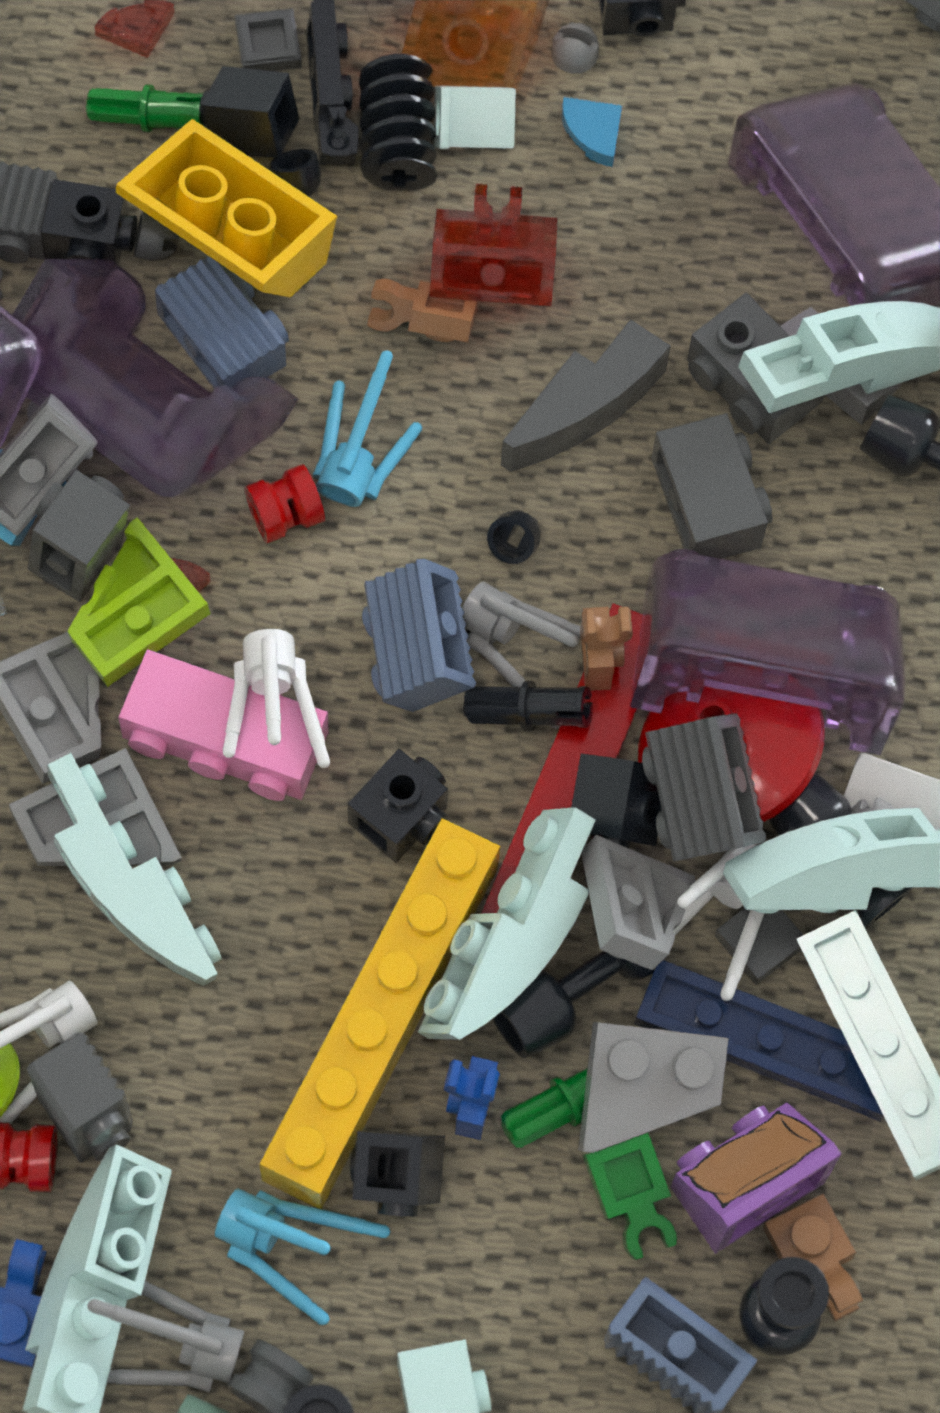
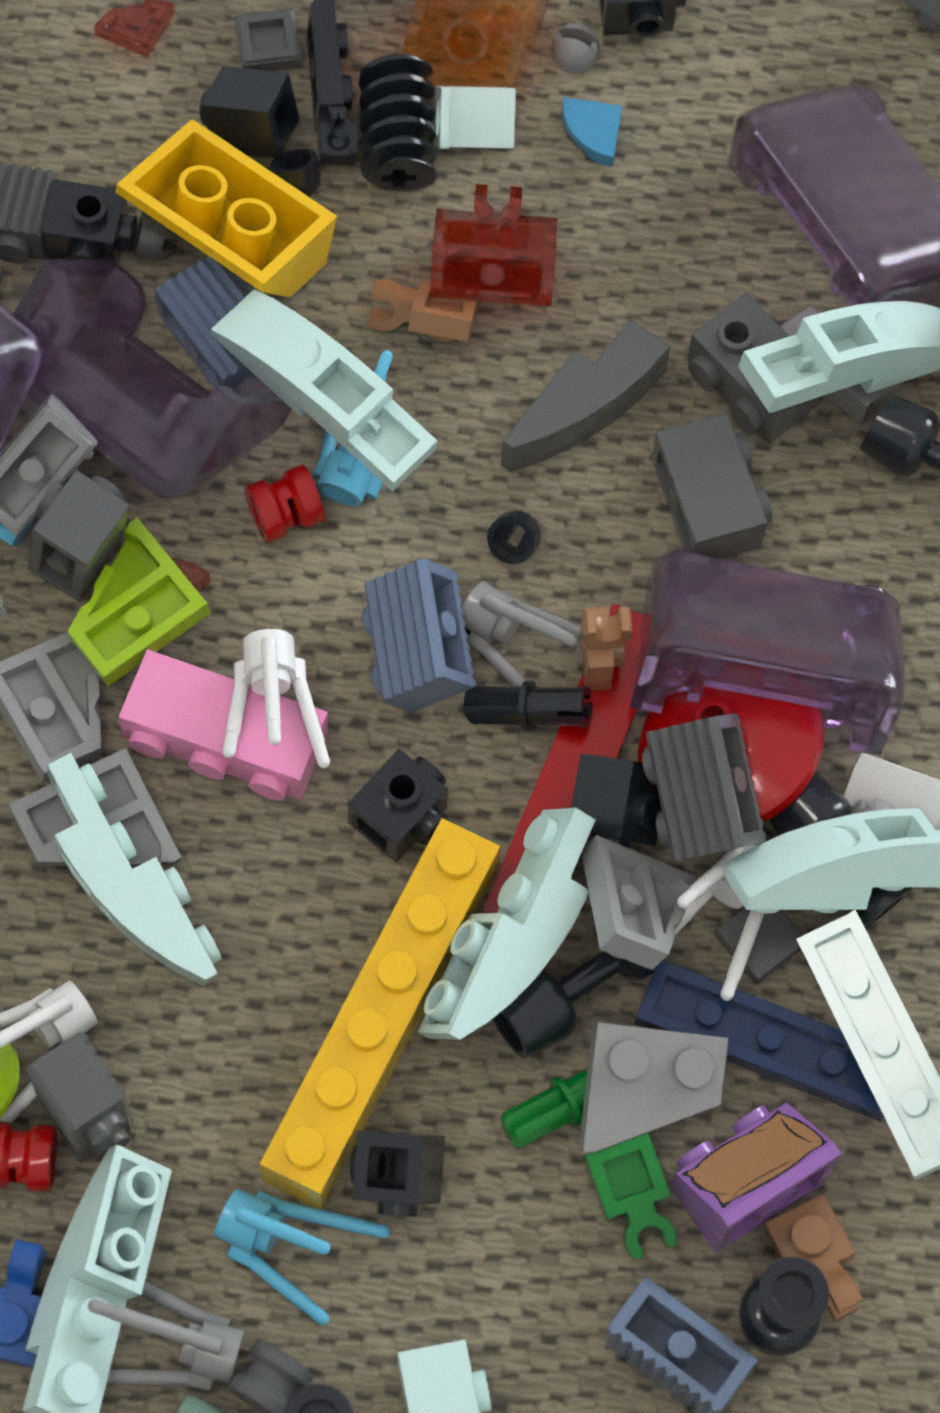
green axle [86,84,205,133] -> none
blue plate [444,1056,500,1140] -> none
none -> light aqua slope [211,289,438,492]

